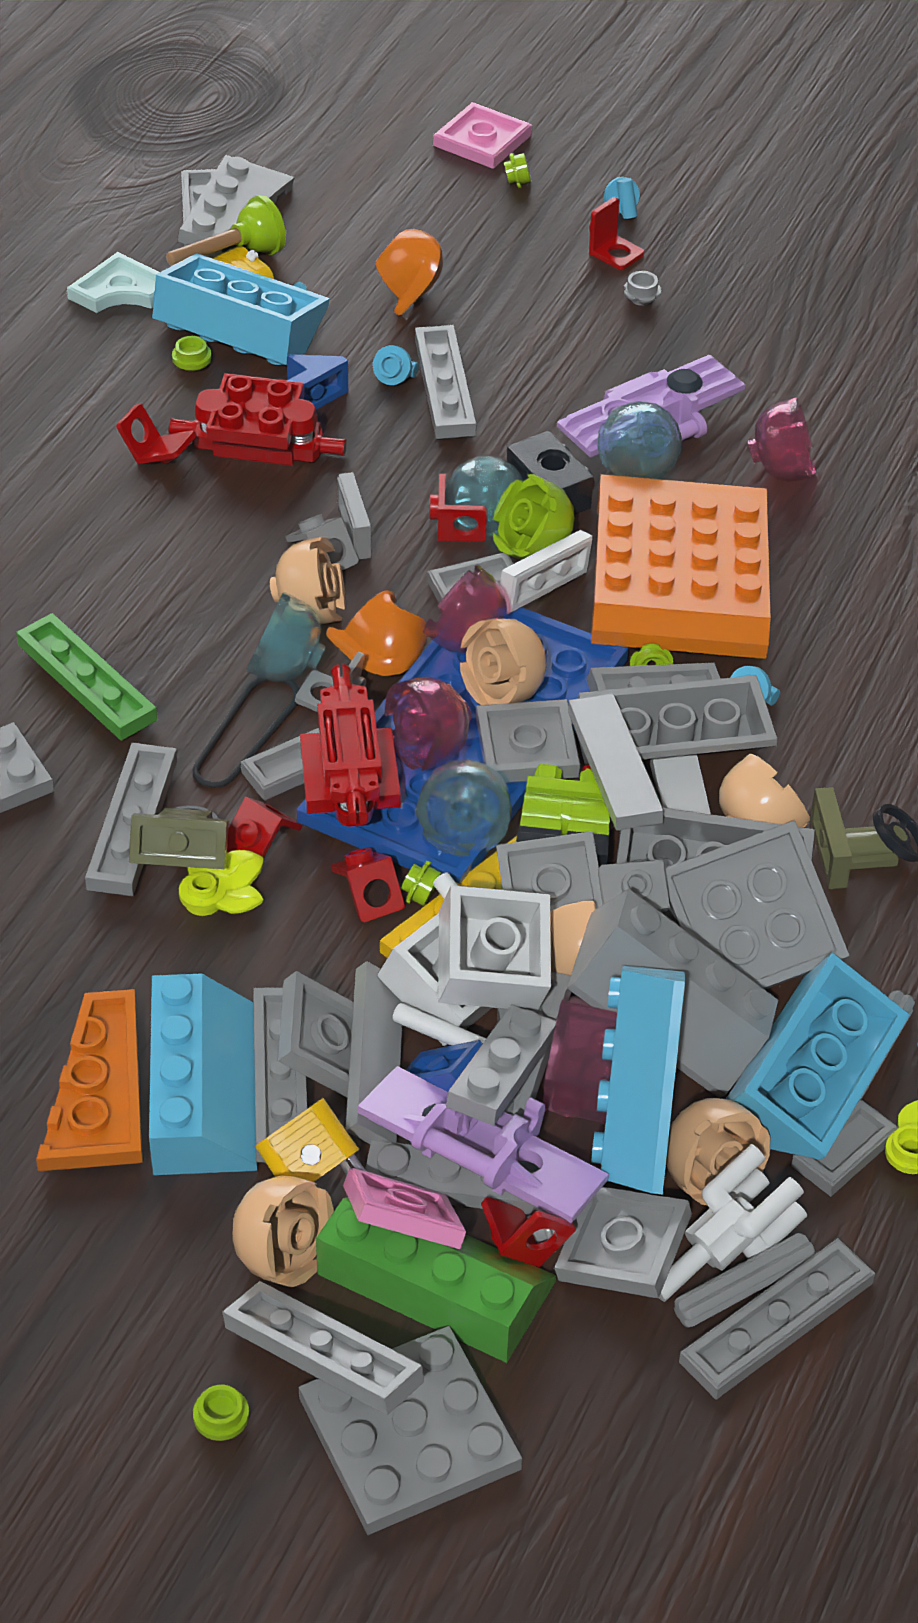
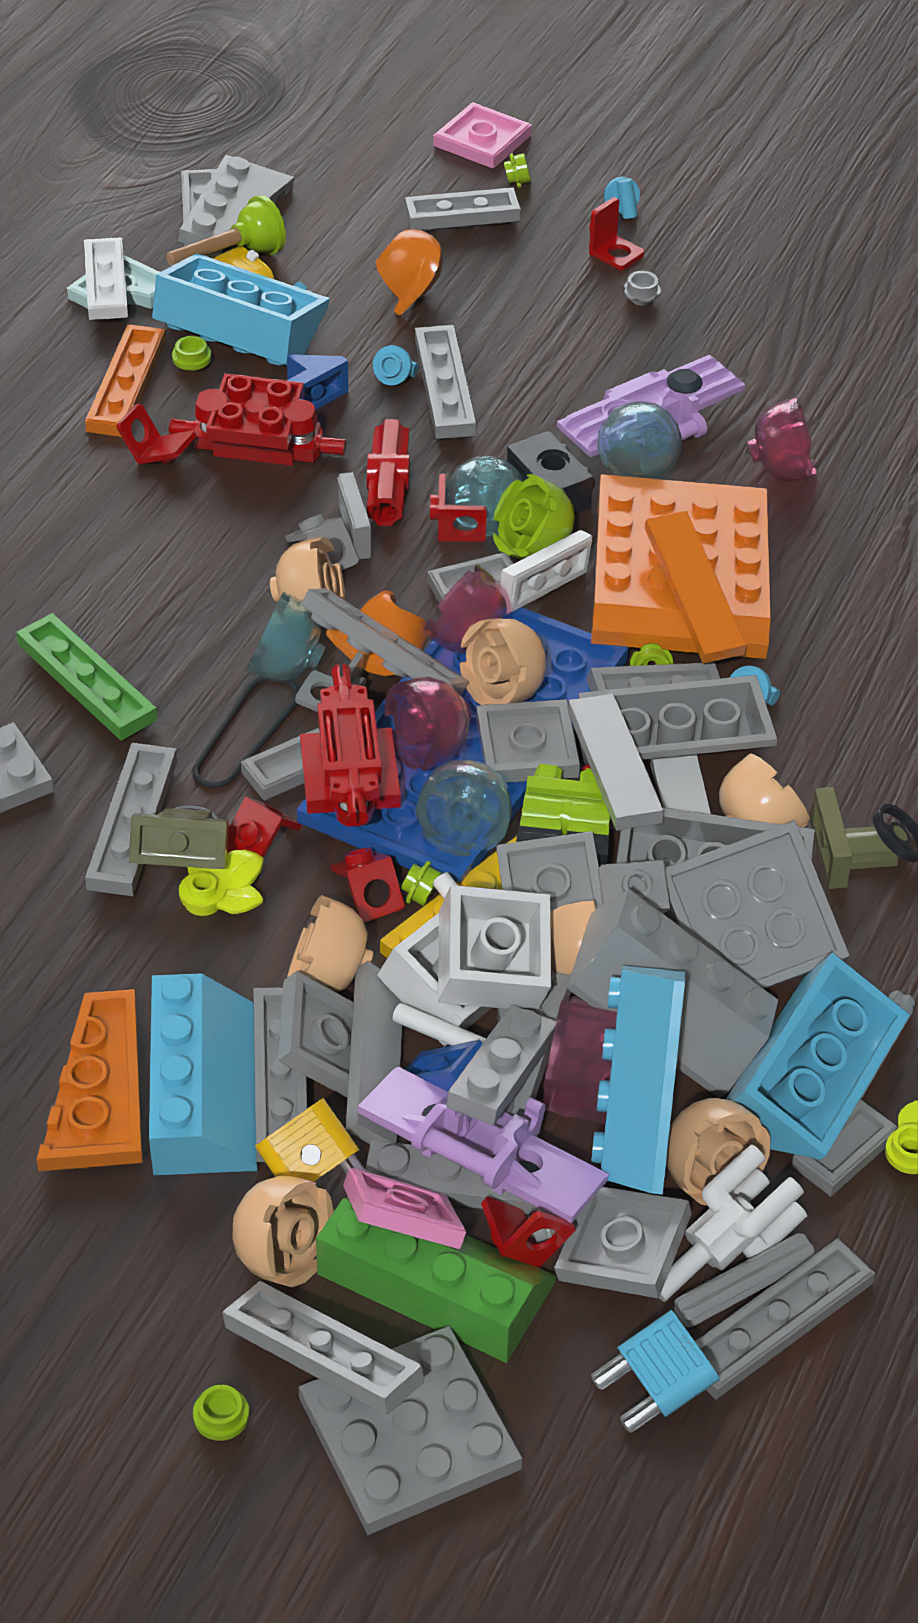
none -> white tile [84,238,128,320]
none -> orange tile [85,325,166,437]
none -> light nougat cylinder [287,895,373,993]
none -> light grey plate [300,588,469,701]
none -> red piece [367,419,410,526]
none -> light grey plate [405,188,520,231]
none -> medium azure piece [591,1310,720,1433]
none -> orange tile [645,510,747,664]

